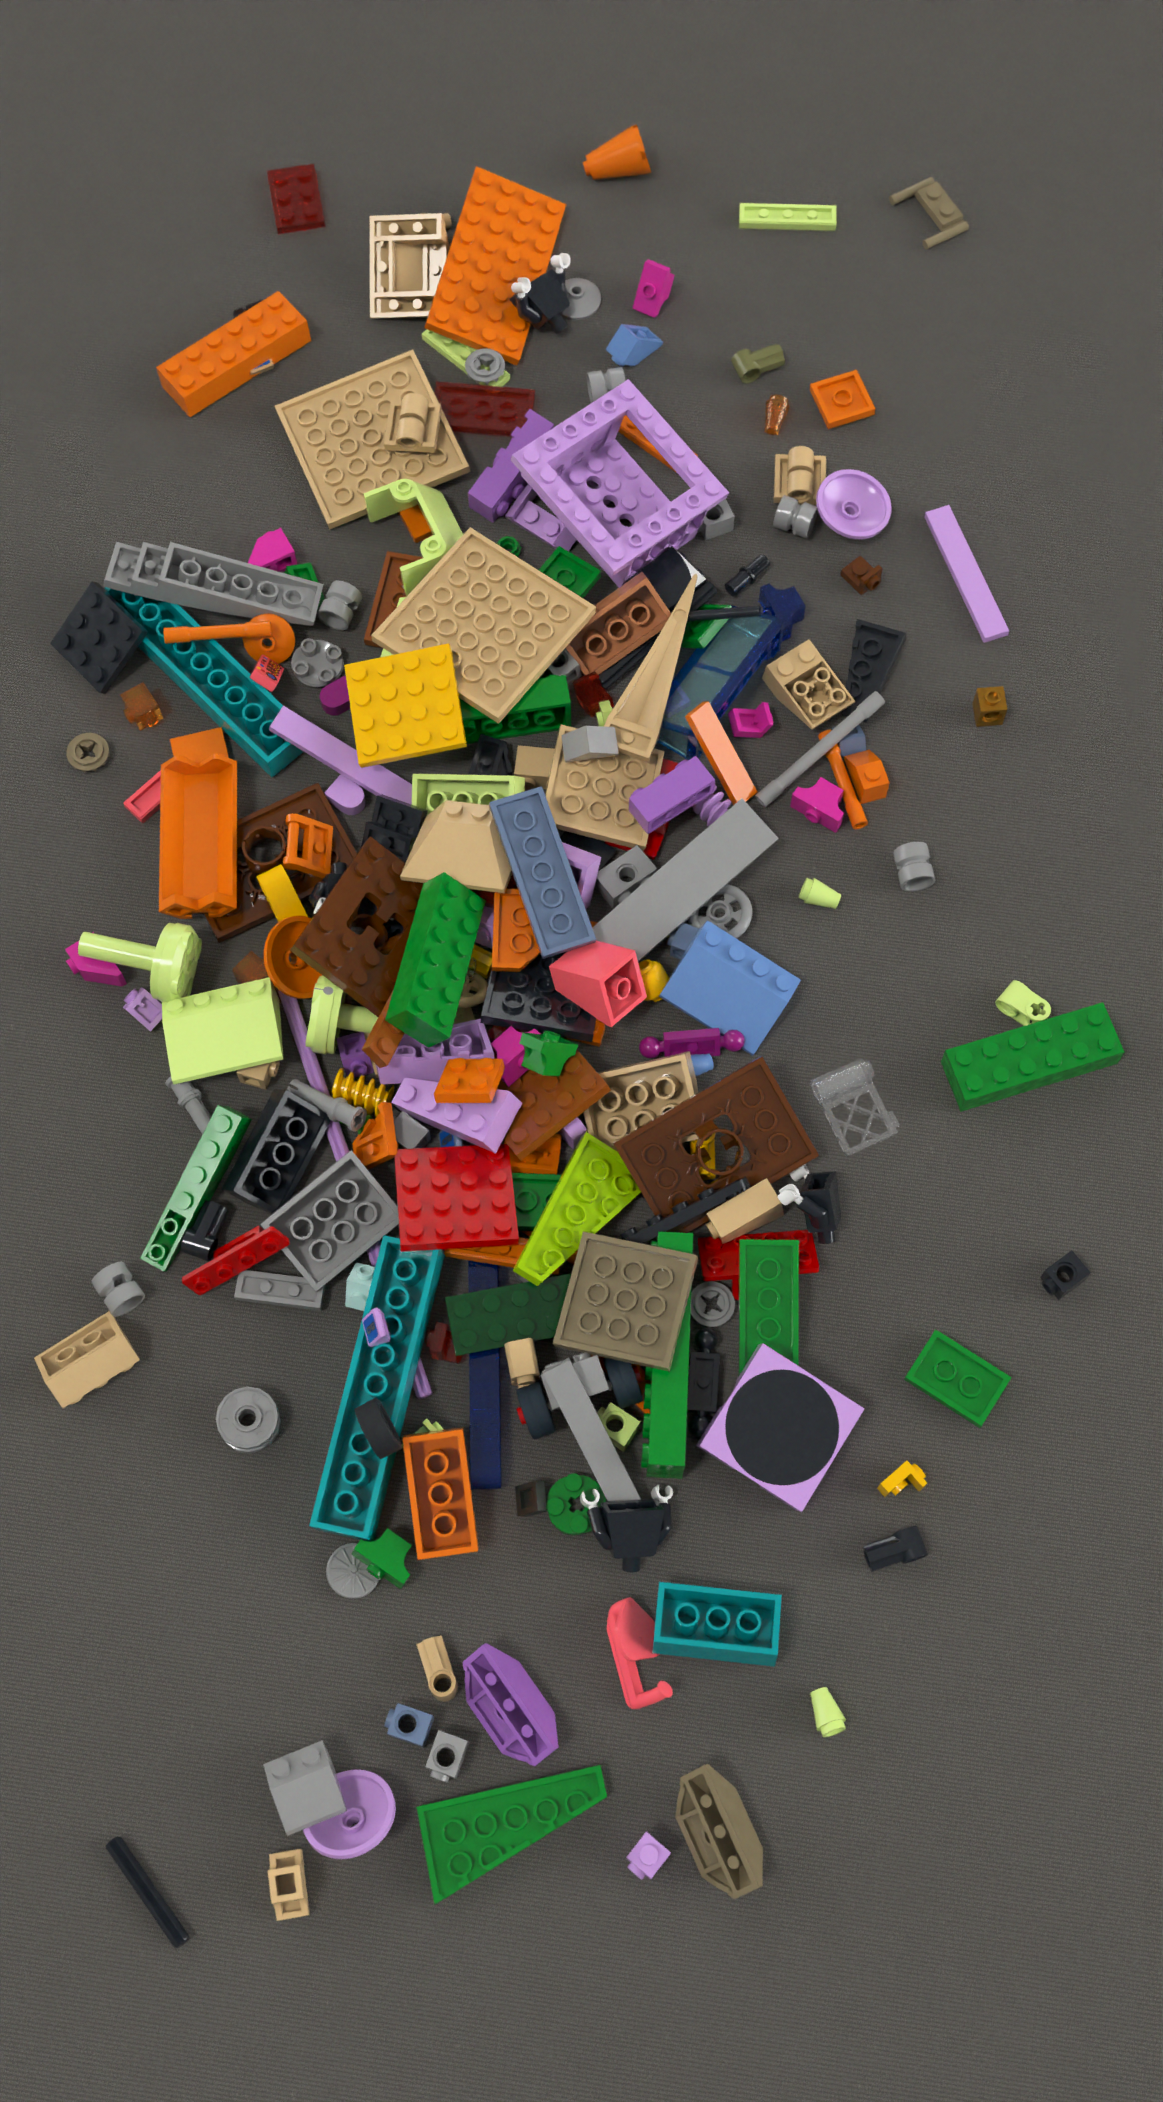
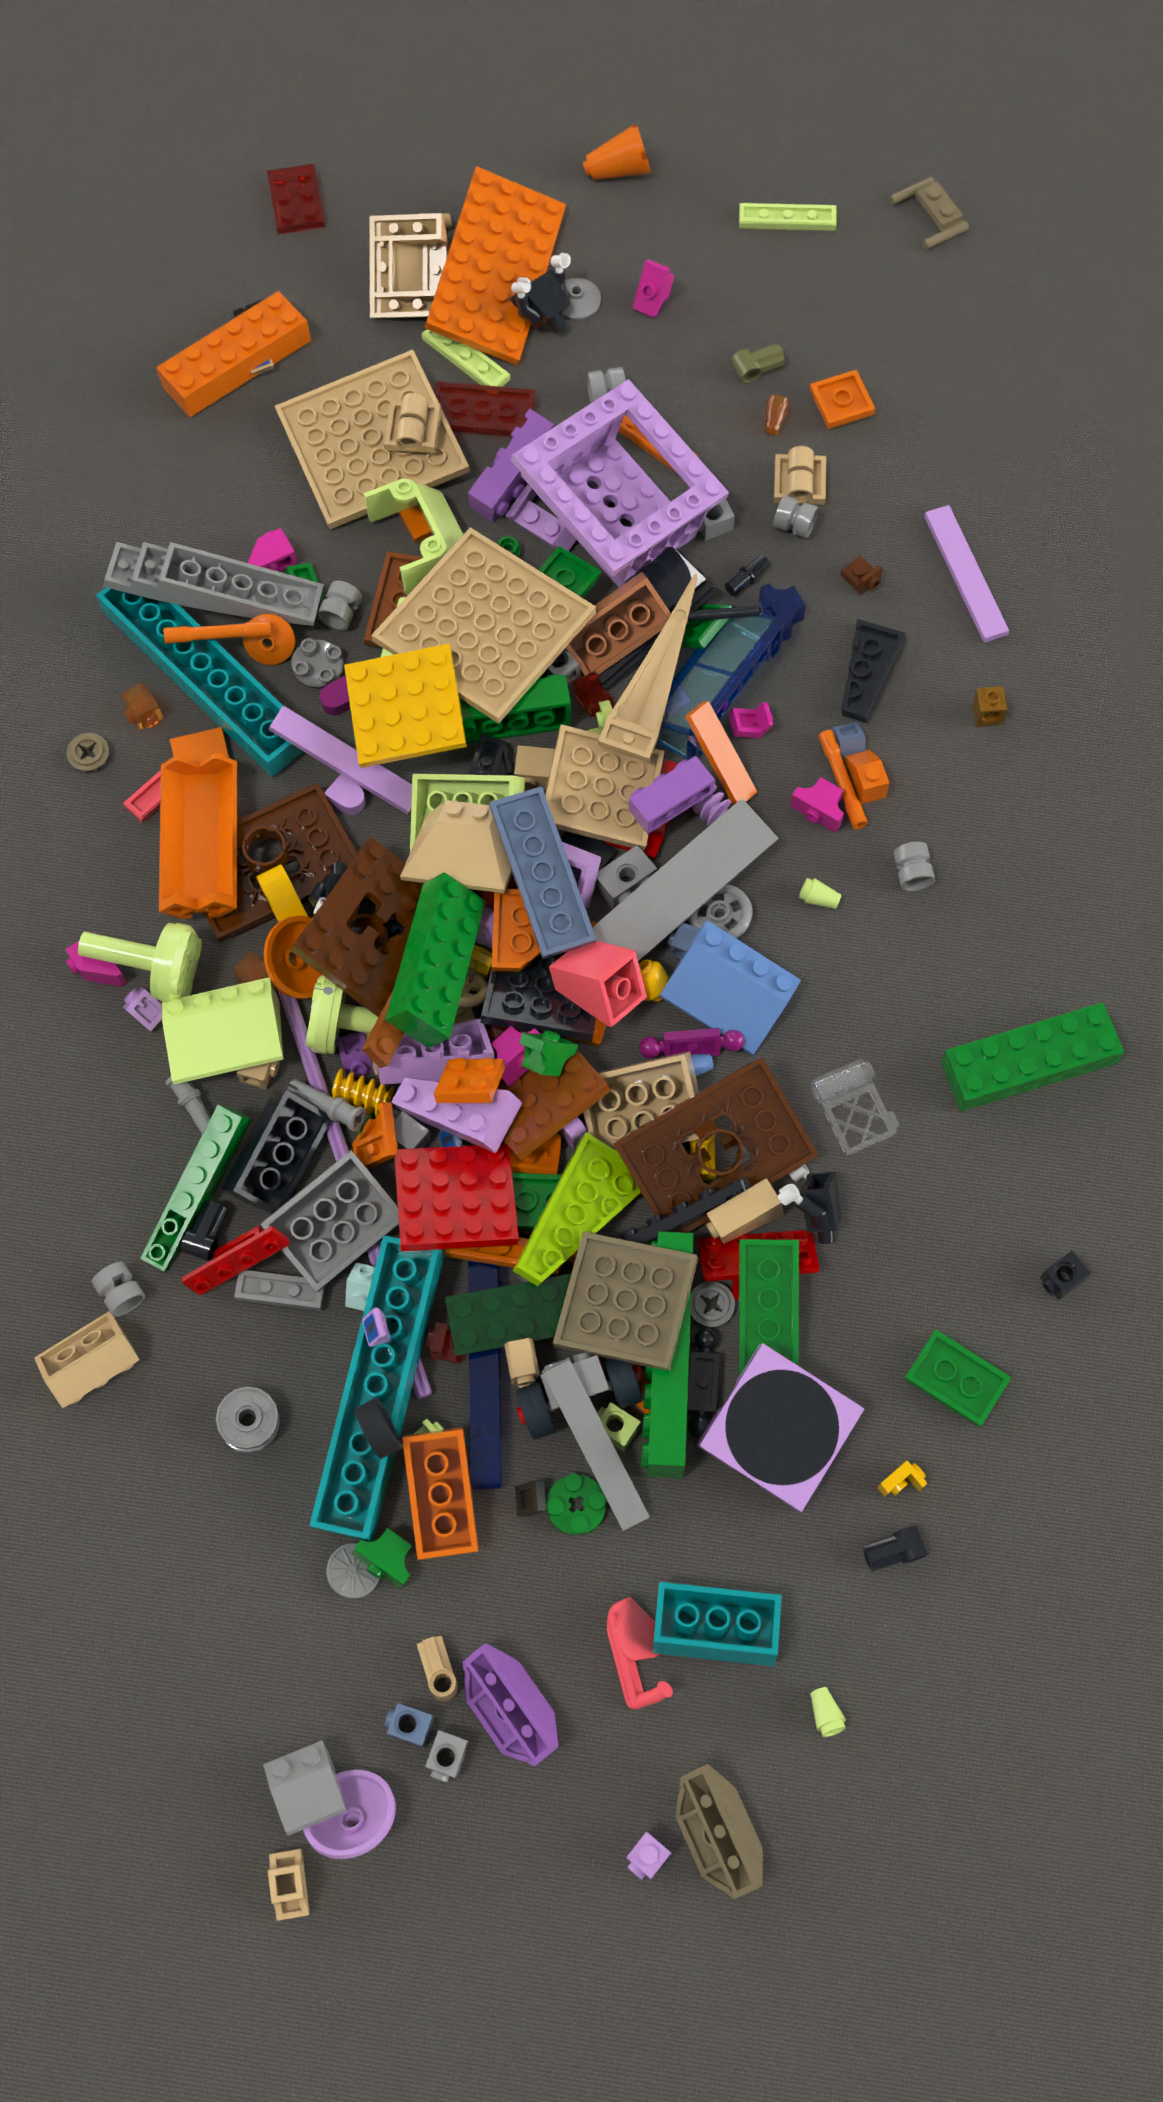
black plate [50,581,148,694] -> none
black axle [106,1836,189,1948] -> none
coral tile [250,654,285,692] -> none
orange plate [283,813,333,878] -> none
black slope [361,794,428,863] -> none
green wing [417,1765,607,1905] -> none
light grey gear [465,348,505,385] -> none
light grey slope [561,726,619,763] -> none
black torso [580,1485,673,1573] -> none
medium blue slope [606,324,663,366] -> none
light grey piece [755,691,885,808] -> none
tan slope [762,639,855,730] -> none
lavender dish [816,469,891,539] -> none
yellowish green piece [995,980,1051,1026] -> none

